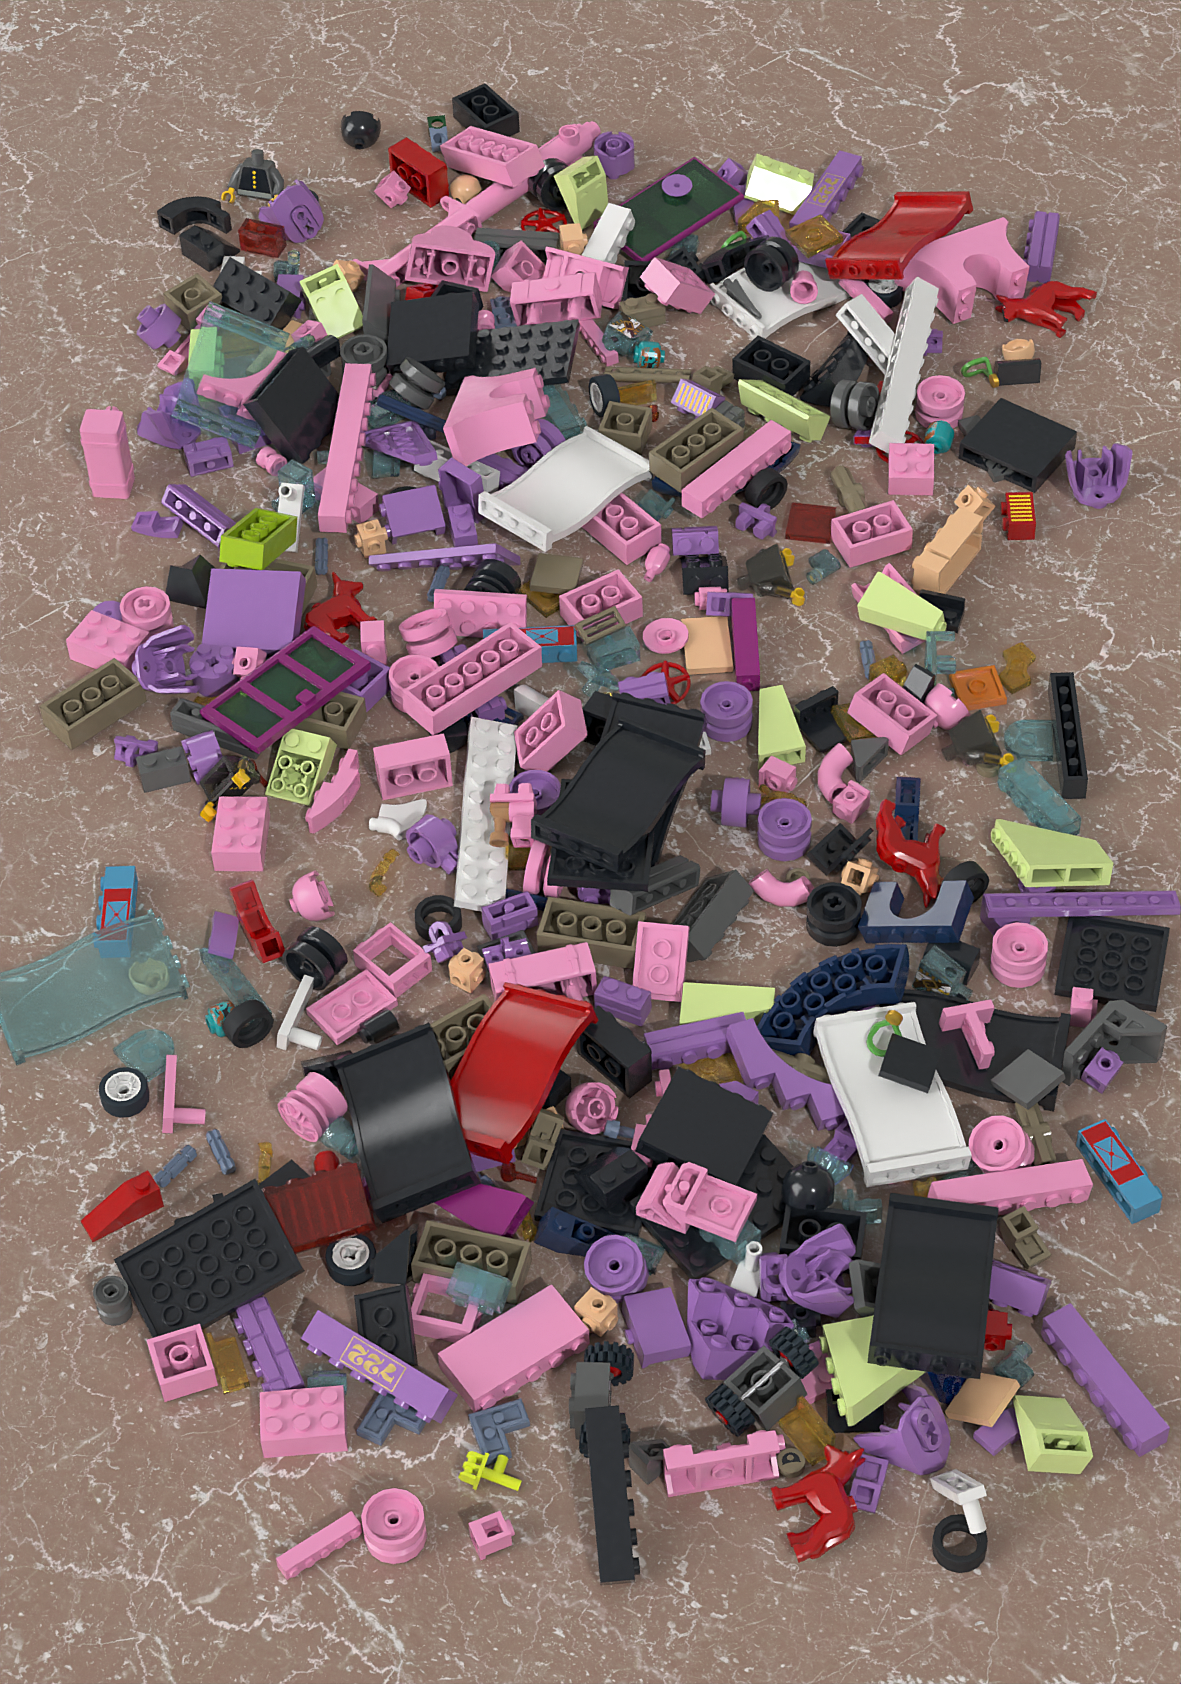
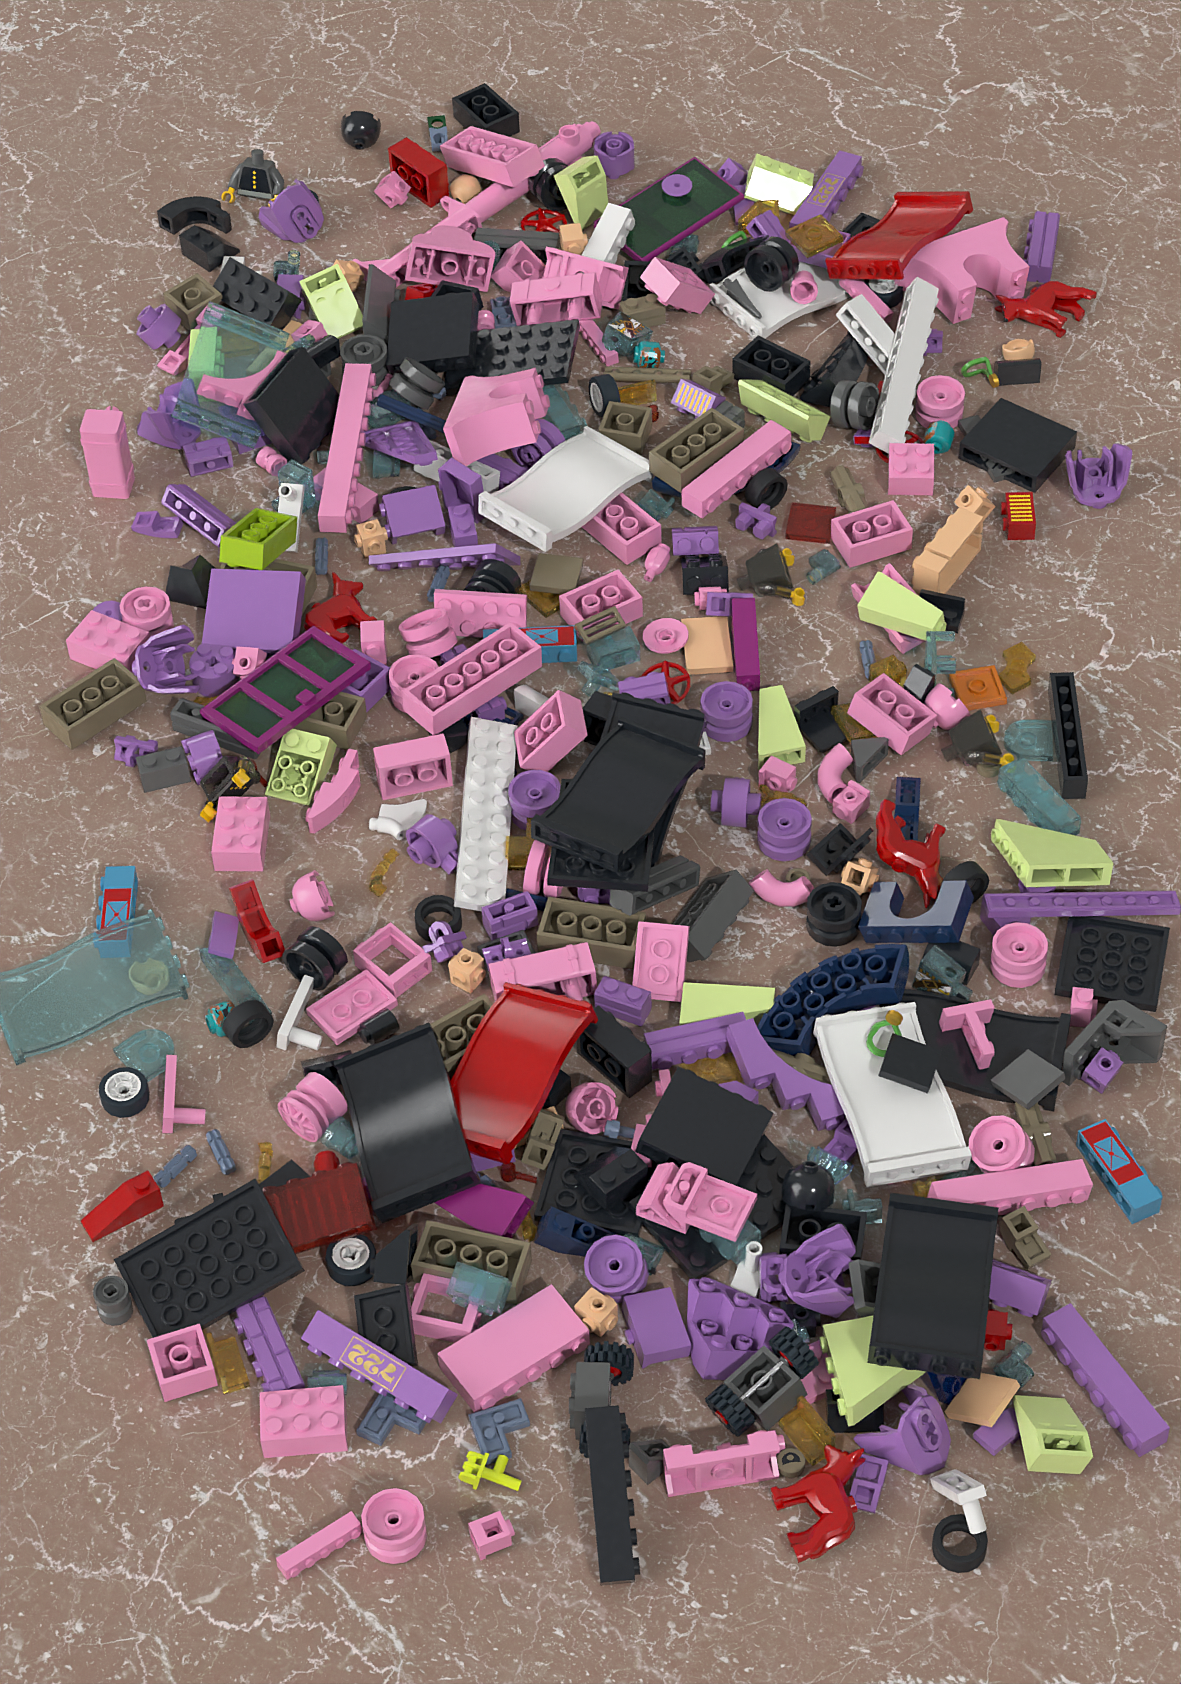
clear red brick [238,218,287,258] -> none
bright pink hips [489,783,537,848] -> none

